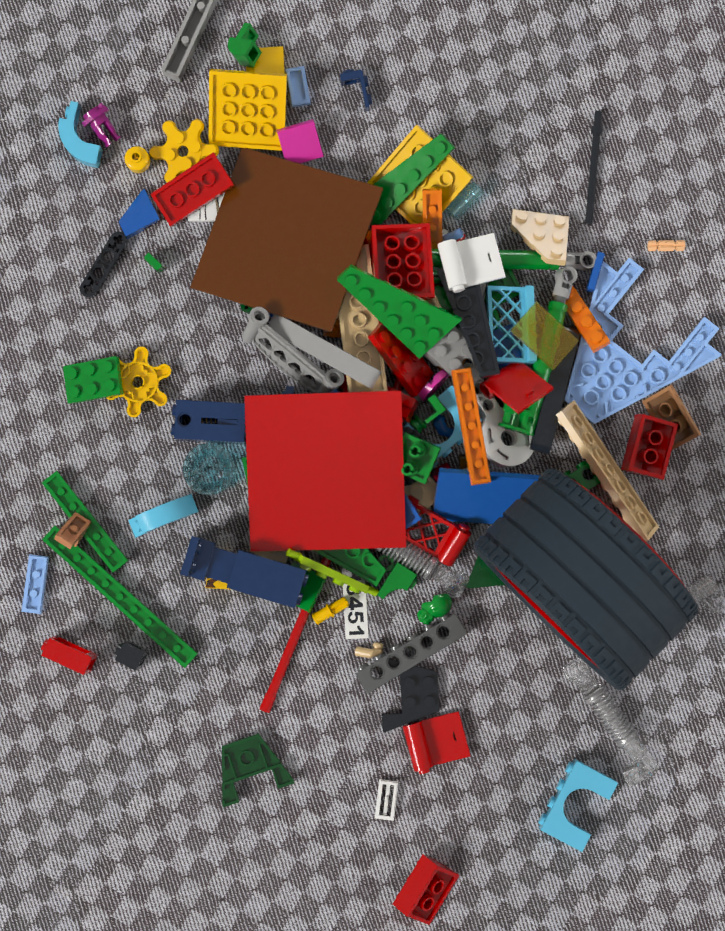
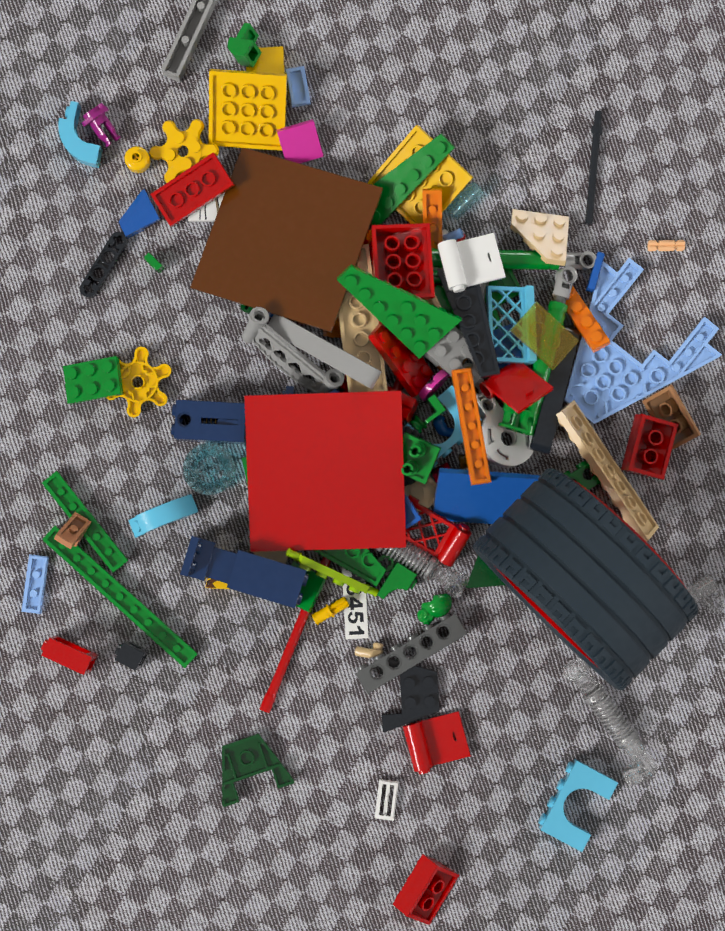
dark blue bracket [340,69,372,112] -> none

